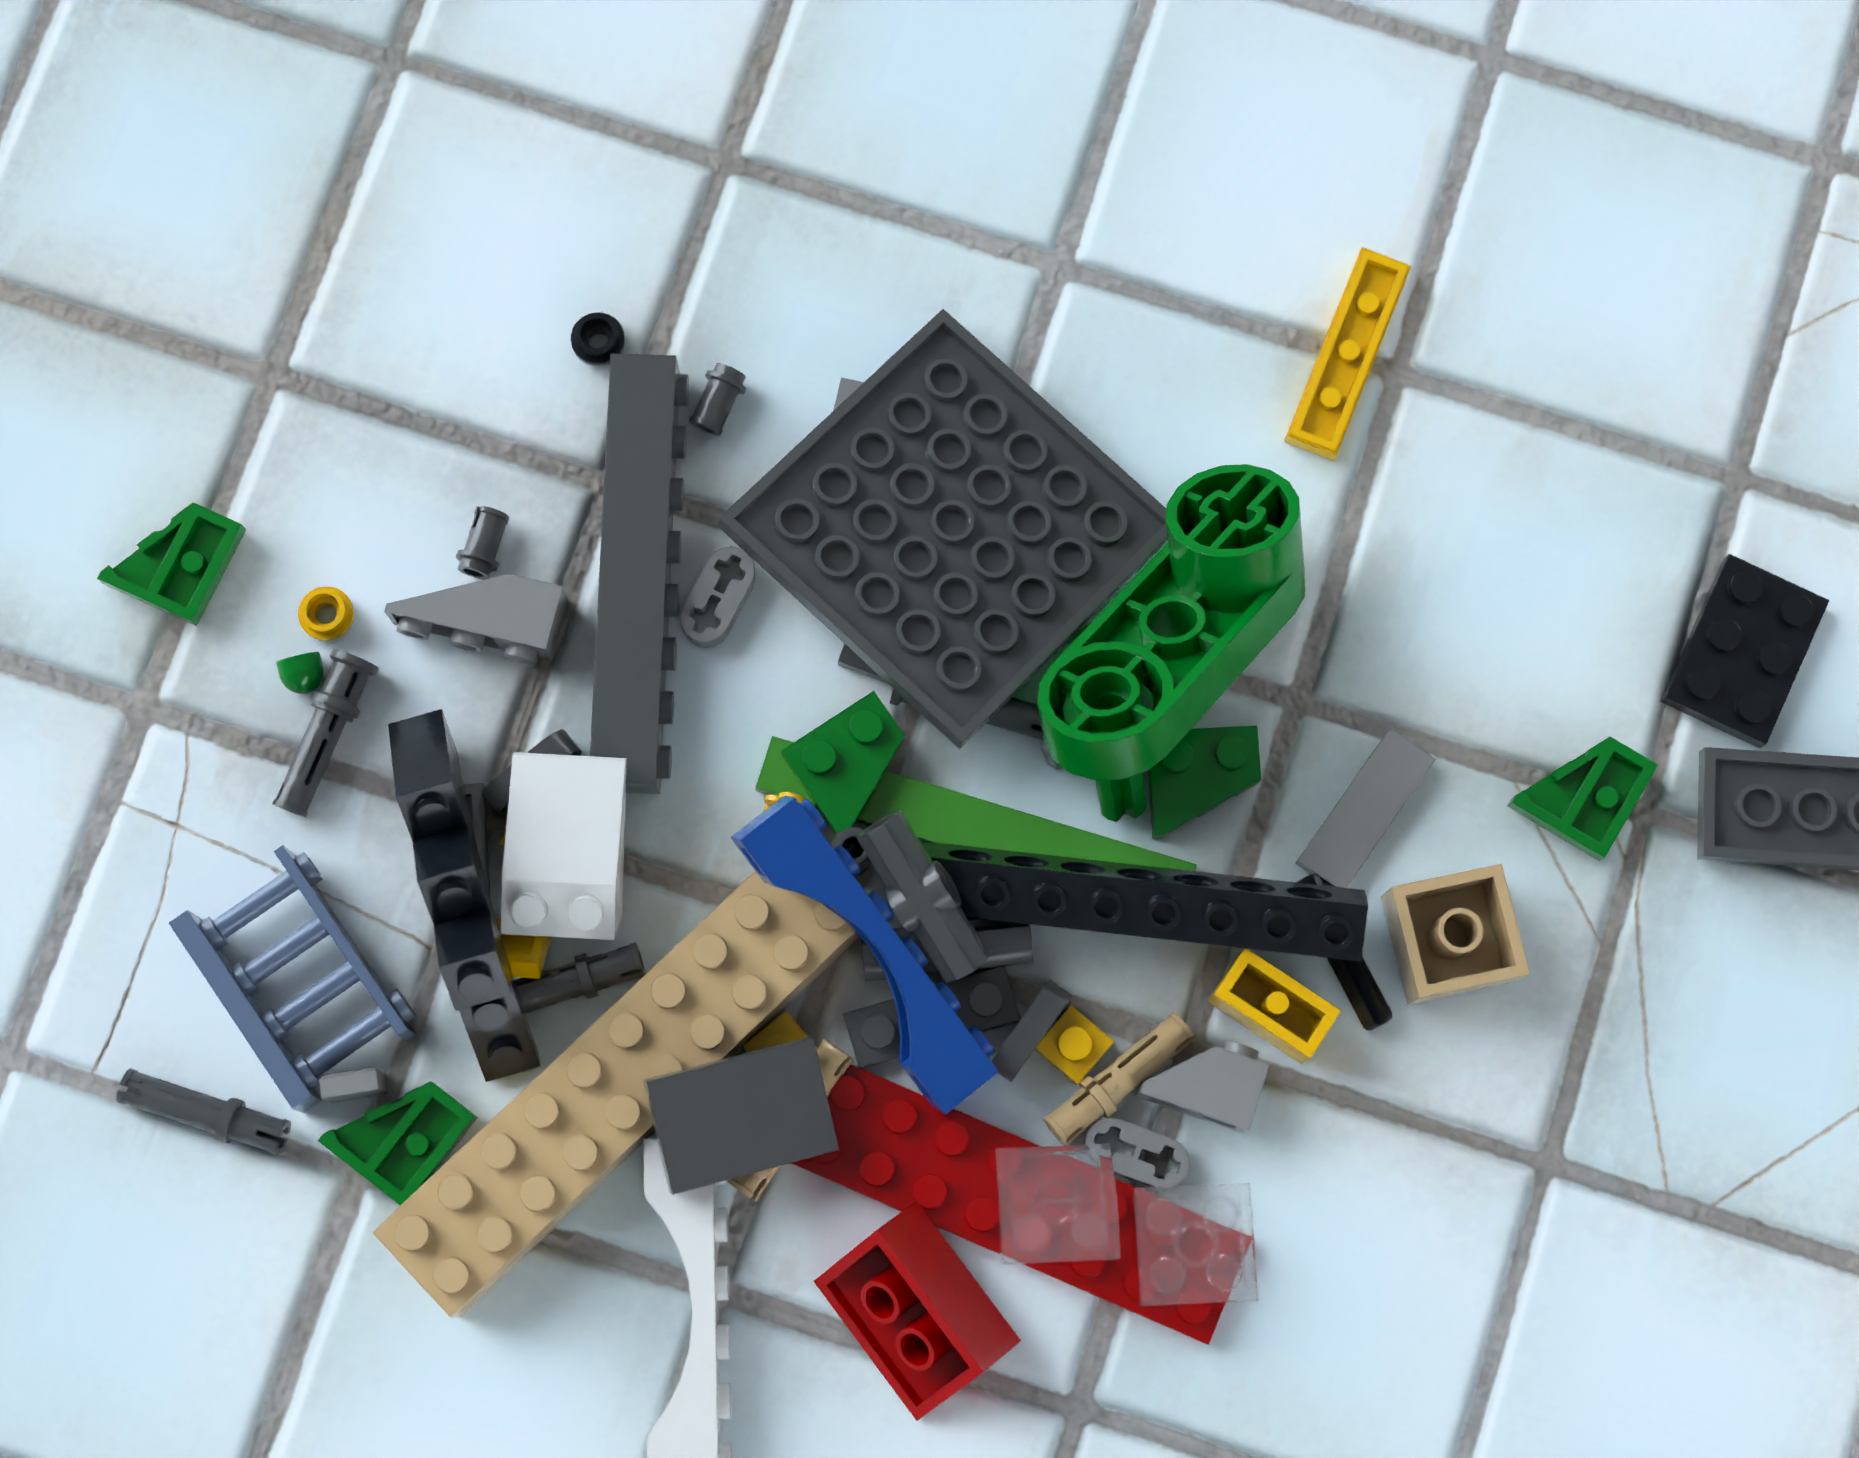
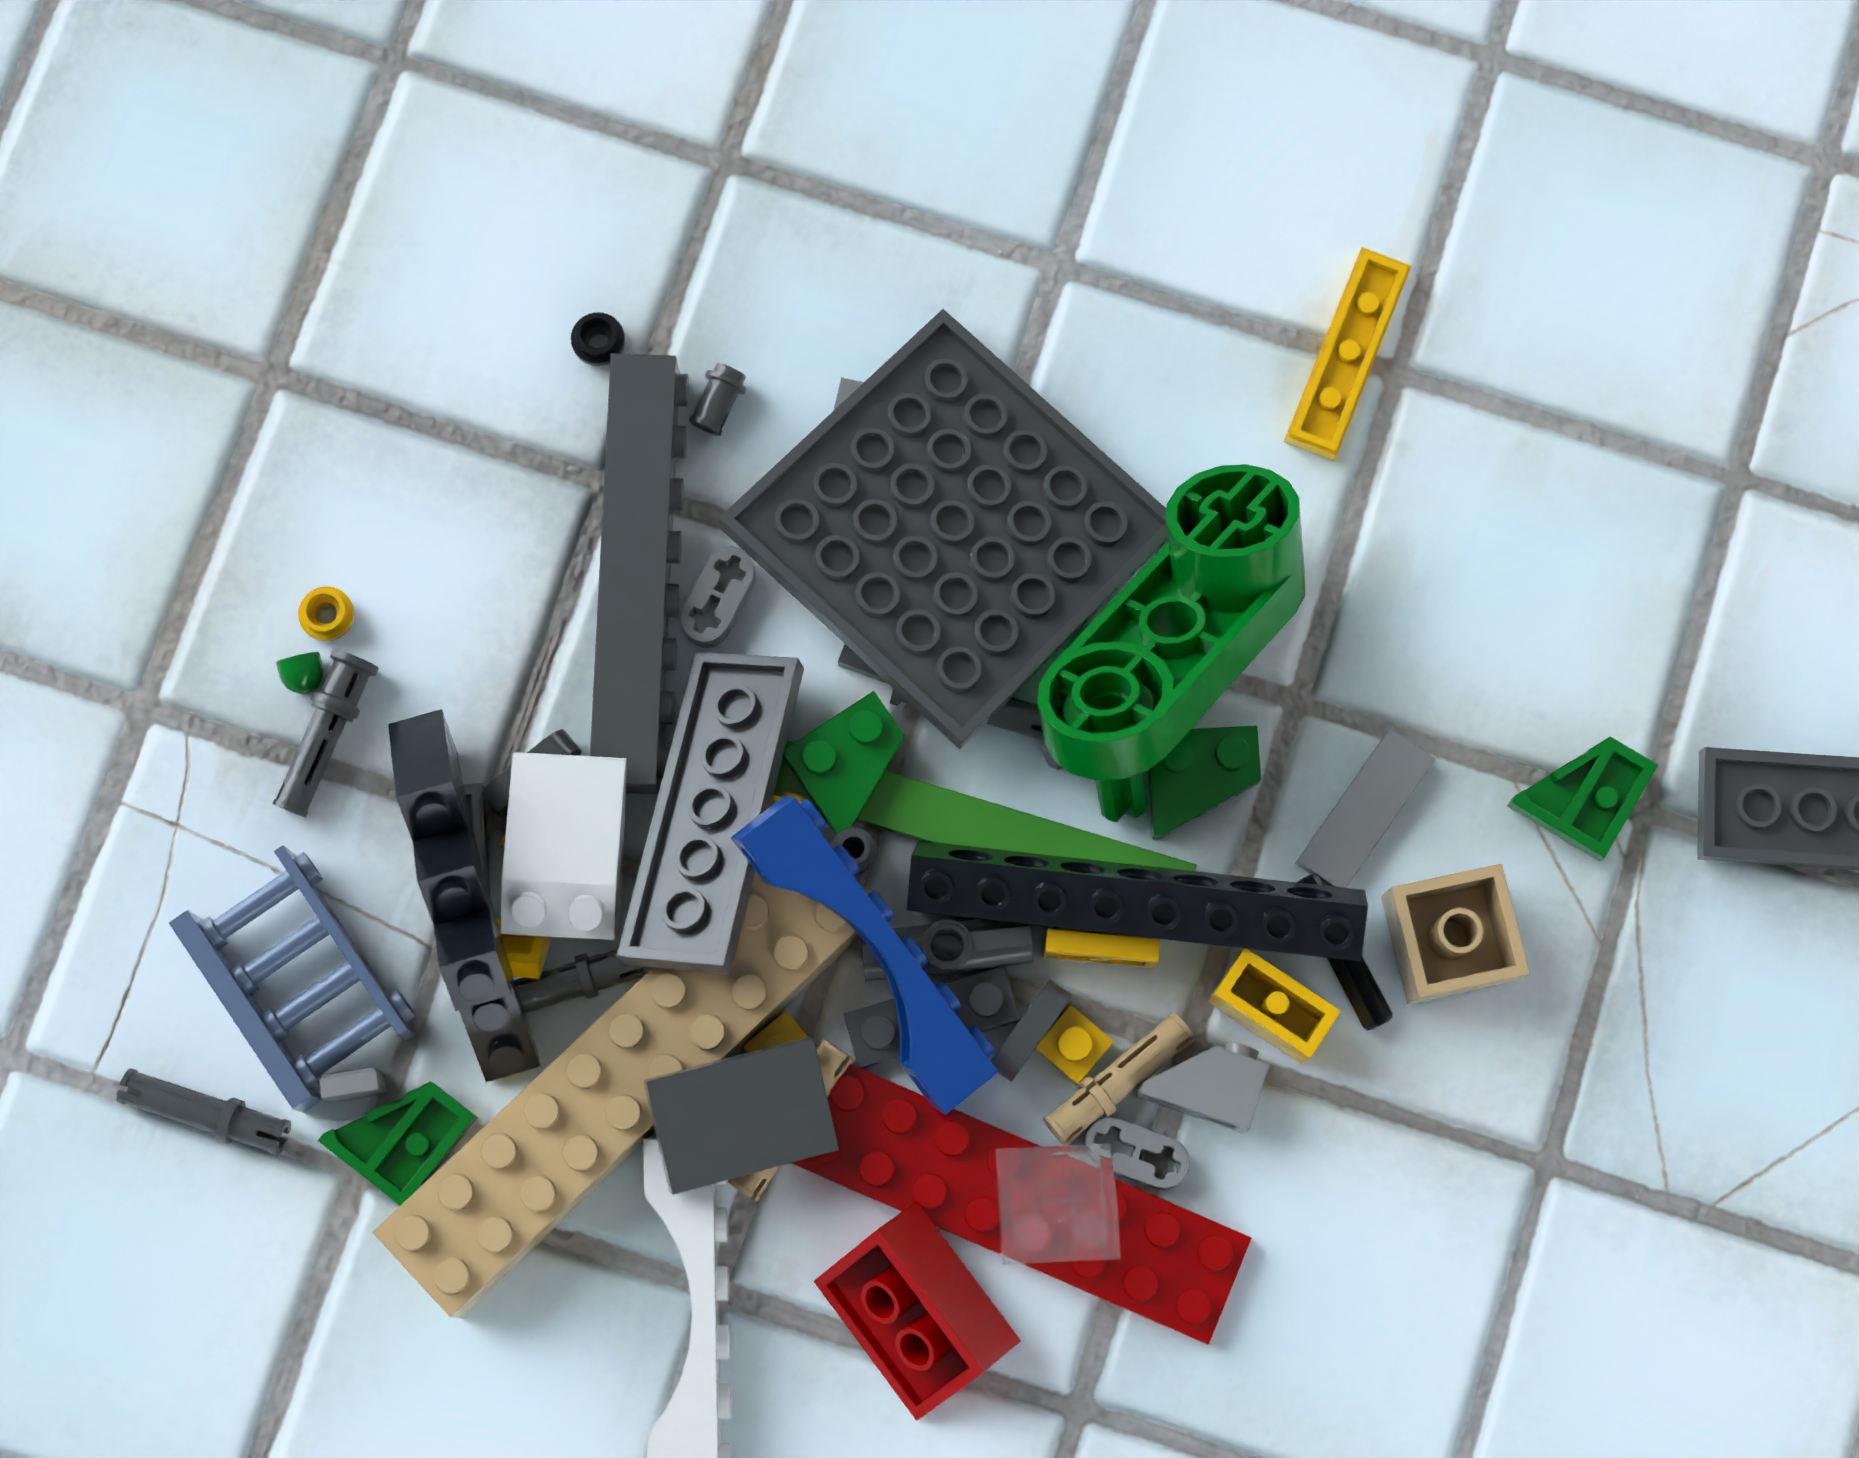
green wing [97,502,246,626] -> none
light grey slope [384,574,569,665] -> none
dark grey pin [456,506,510,580] -> none
dark grey piece [857,810,989,983] -> none
clear plate [1133,1183,1258,1306] -> none
black plate [1660,554,1829,748] -> none
none -> plate [616,652,804,975]
none -> yellow plate [1043,927,1160,968]

